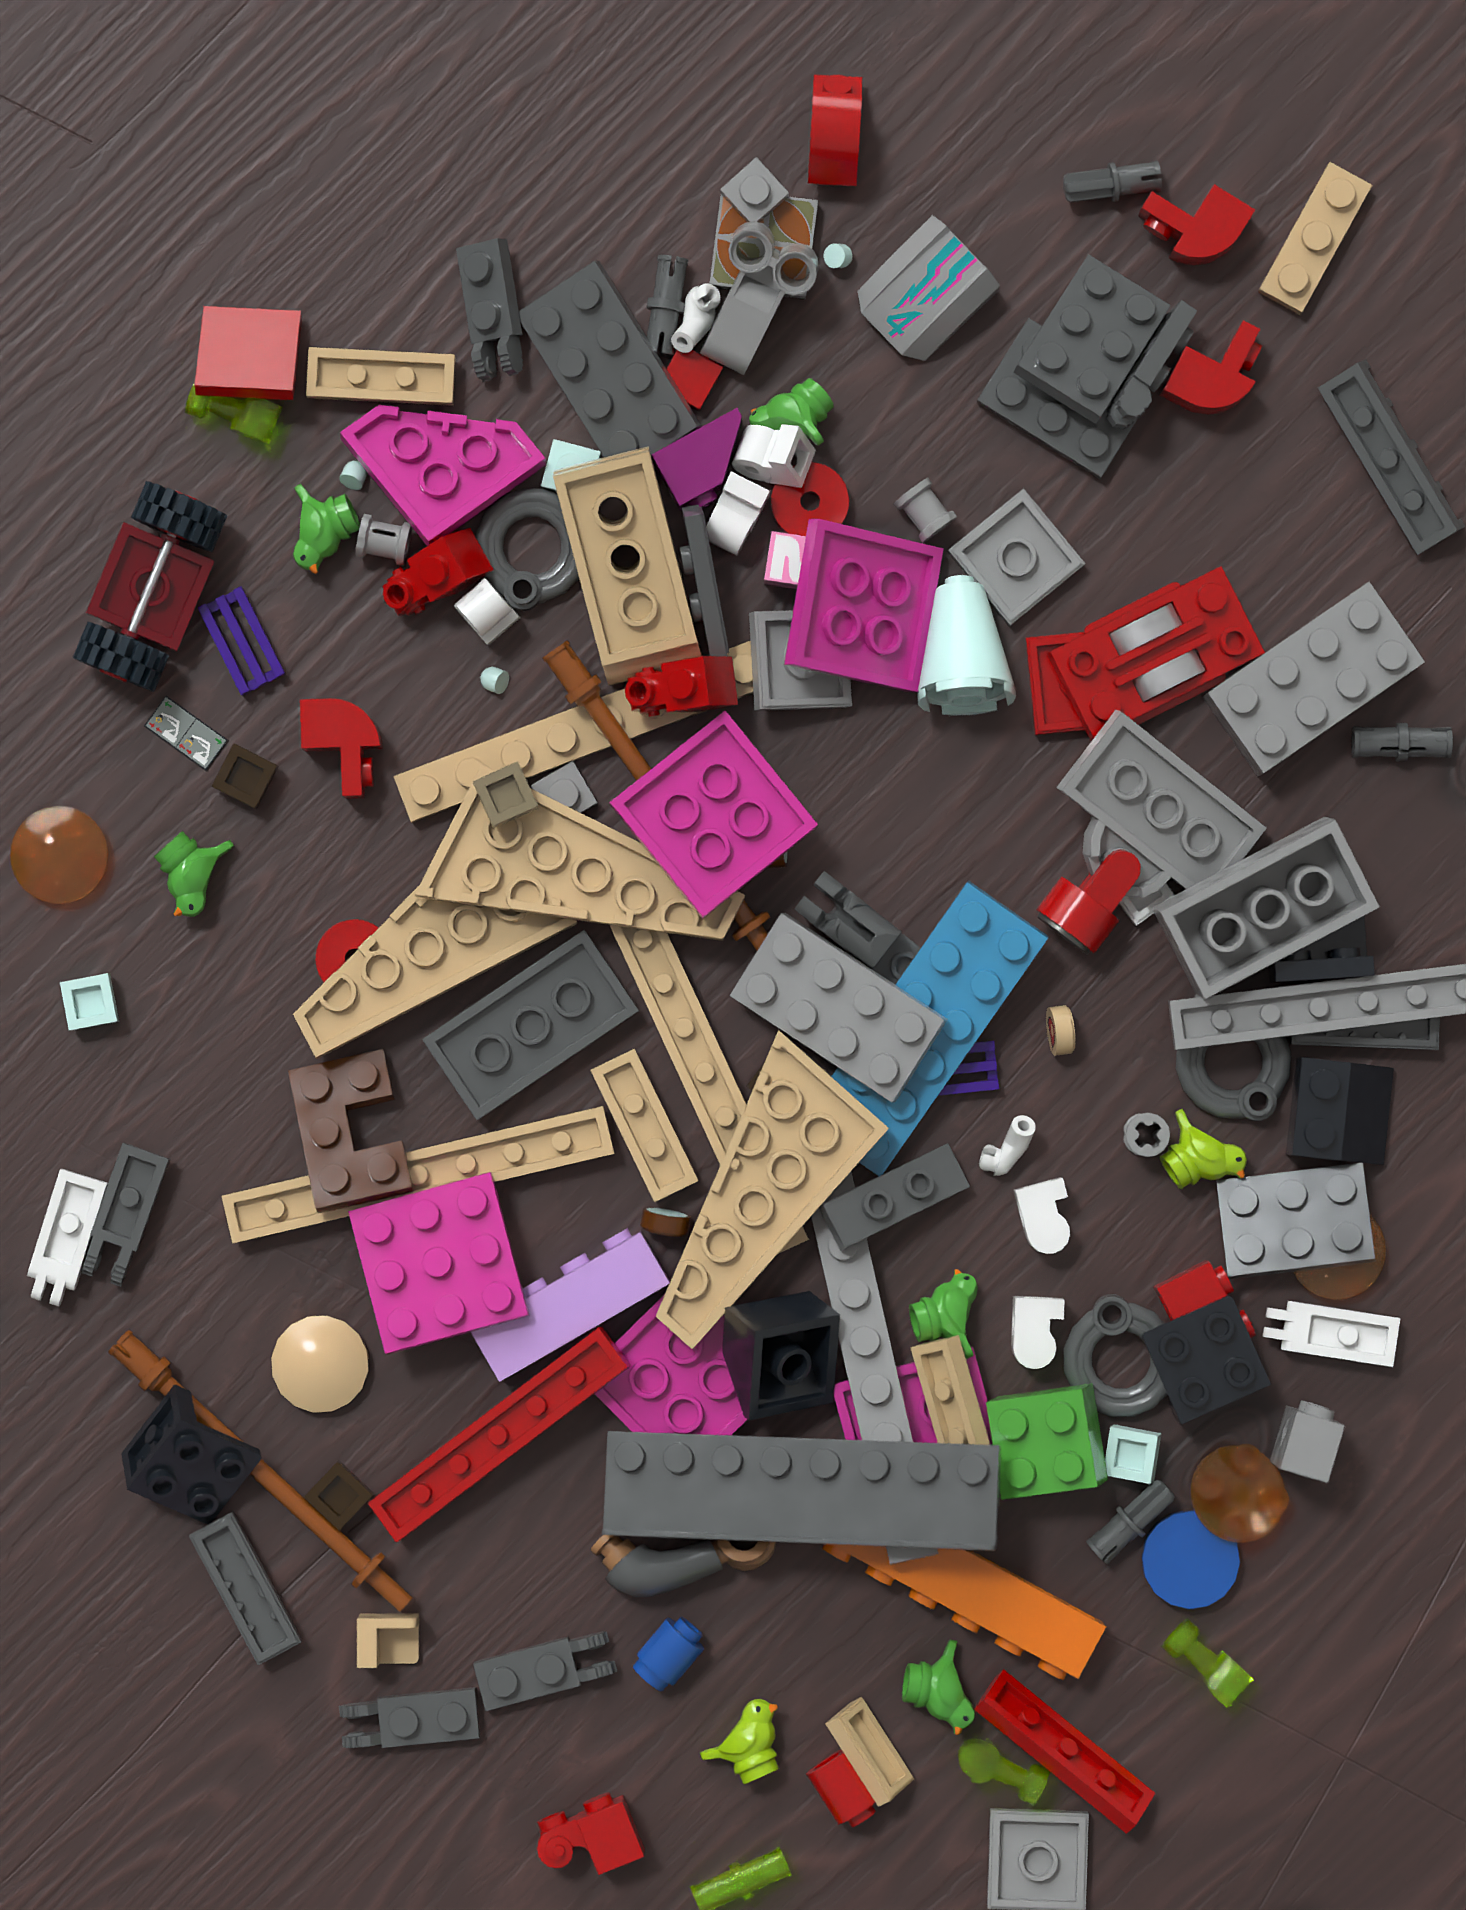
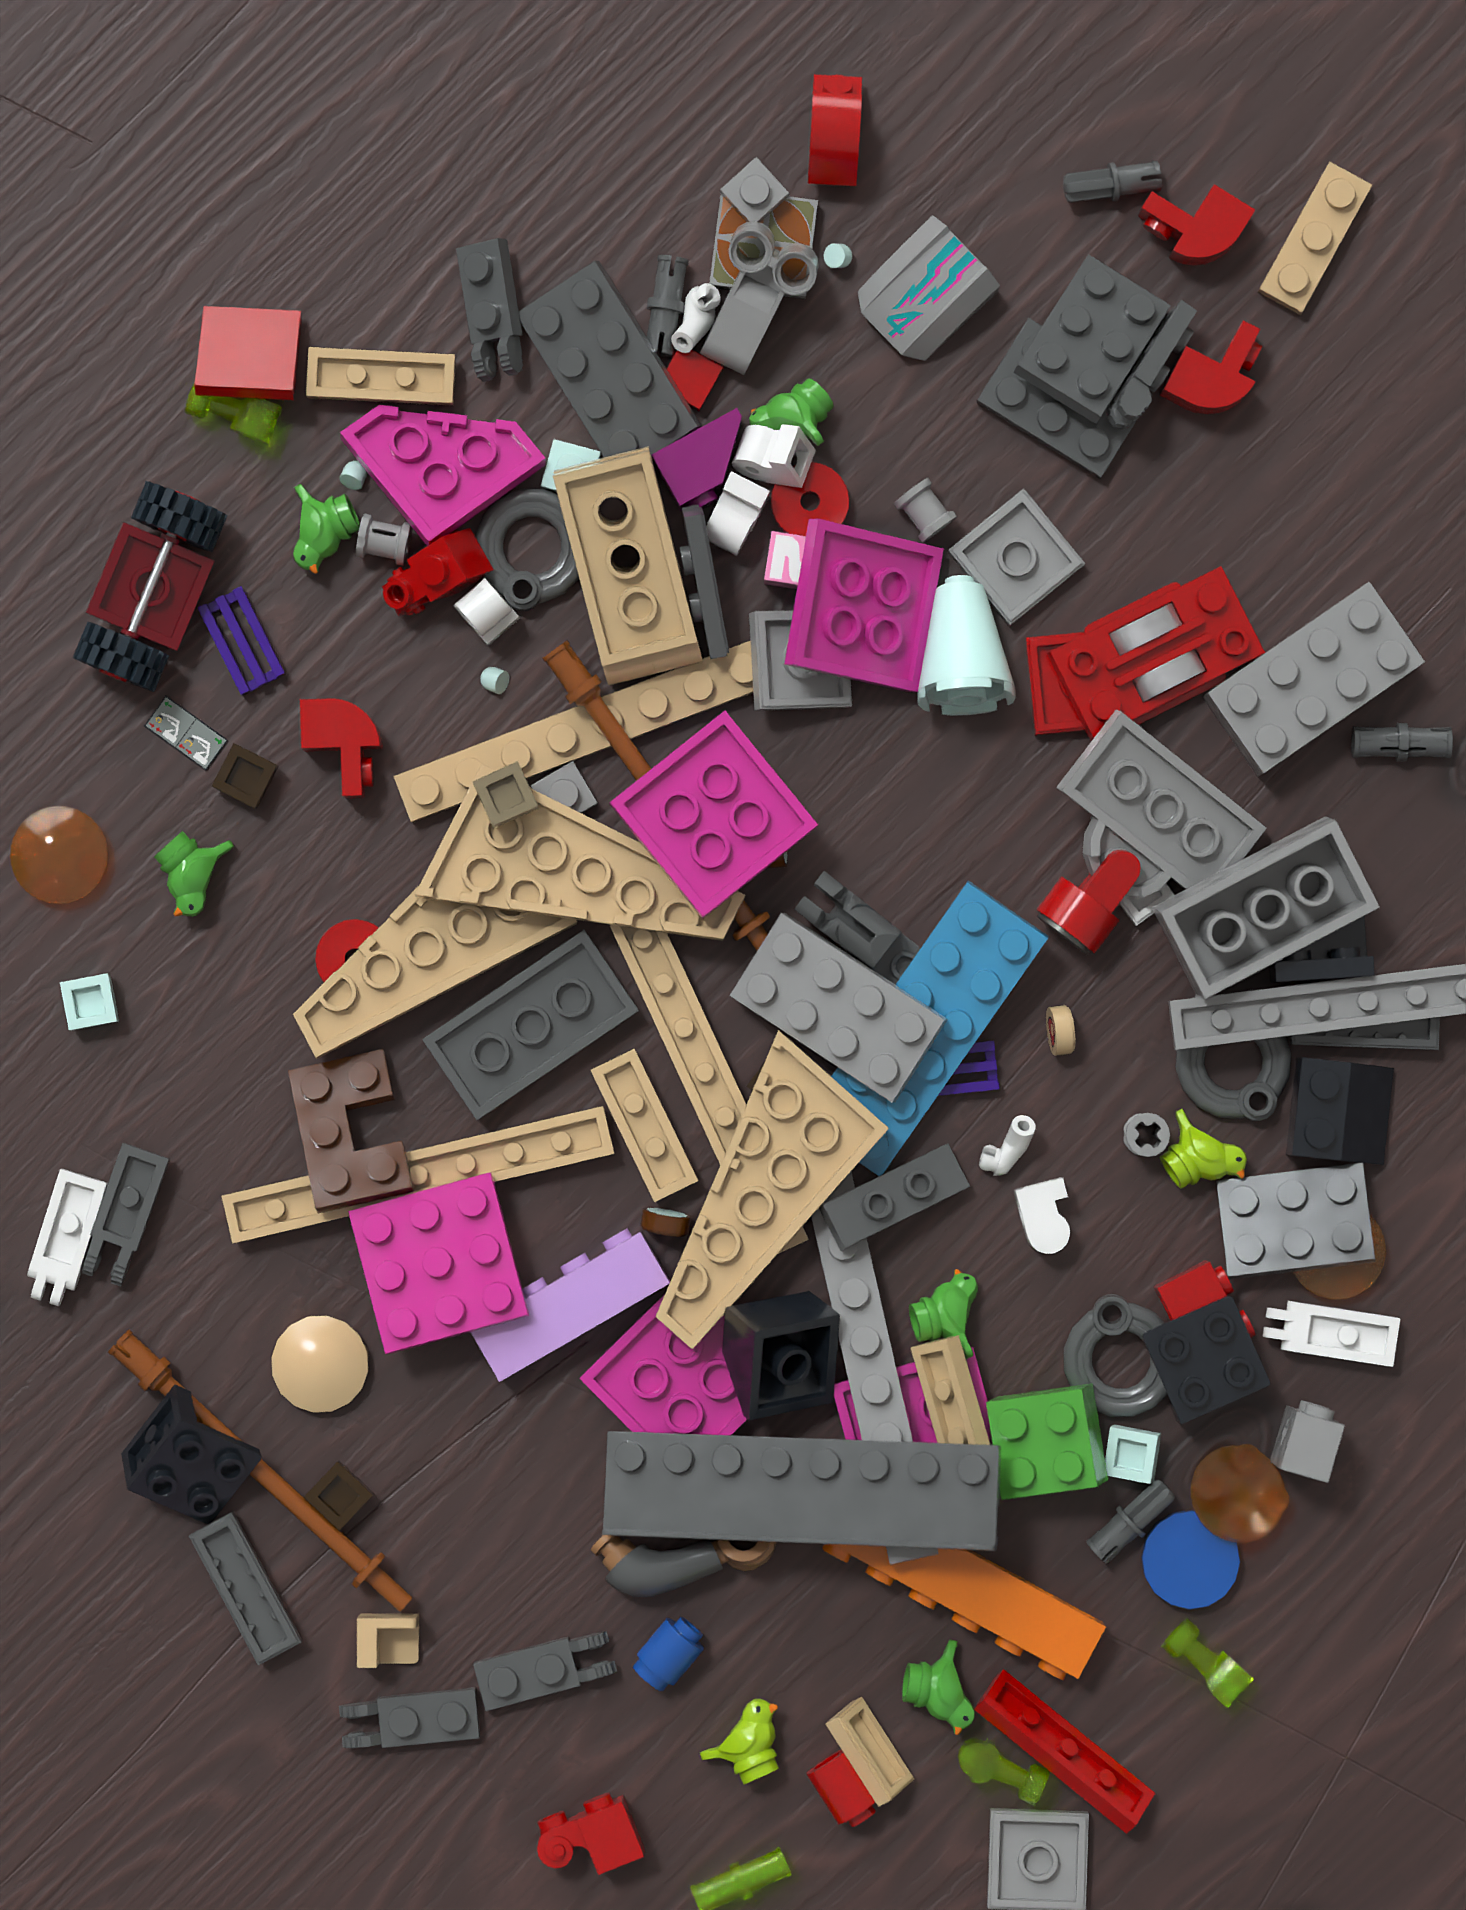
red plate [368,1327,631,1543] -> none
red brick [625,656,738,717] -> none
white leg [1011,1296,1064,1369] -> none
dark grey hinge [1318,360,1466,555] -> none

